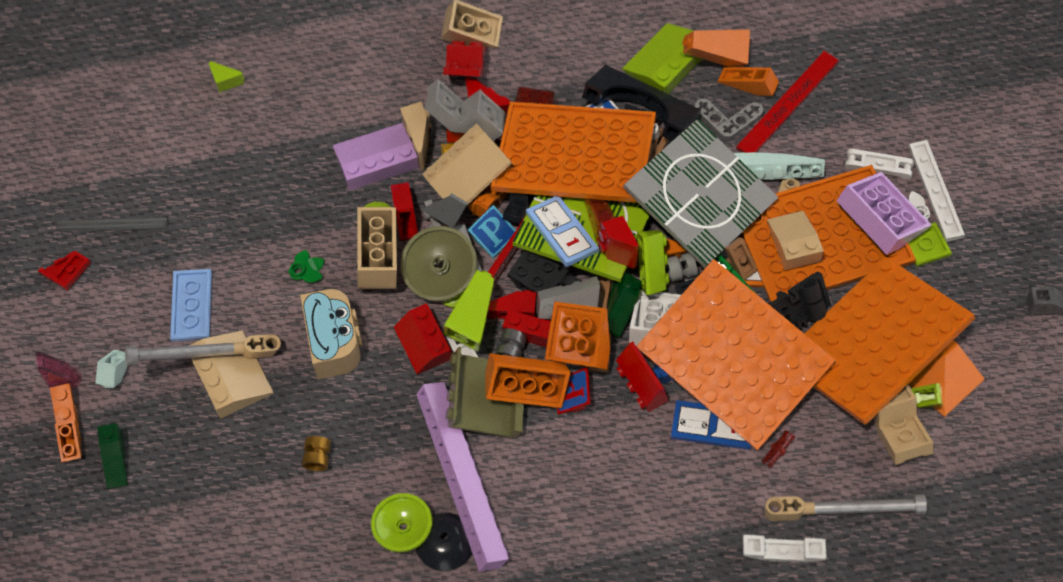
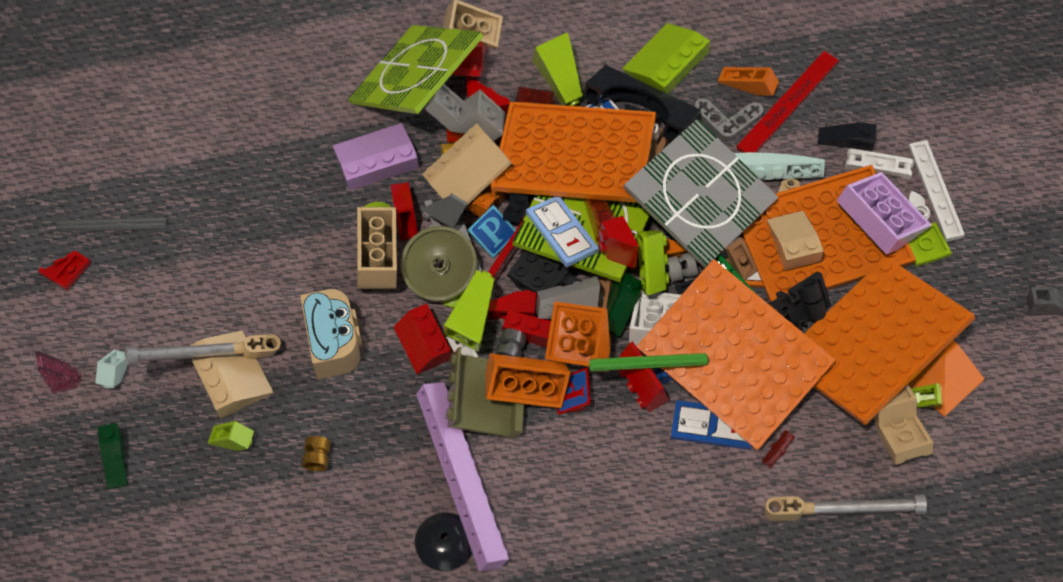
orange slope [50,383,82,463] -> none
light blue tile [170,269,212,341] -> none
lime slope [209,61,245,93] -> none
green plate [288,250,324,283] -> none
lime dish [371,493,432,552] -> none
tan slope [400,102,432,171] -> none
orange slope [682,29,750,67] -> none
white slope [743,535,826,562] -> none
none -> lime slope [208,421,254,451]
none -> lime tile [348,25,483,114]
none -> lime slope [532,33,582,106]
none -> bright green axle [589,353,708,371]
none -> black slope [817,122,877,151]

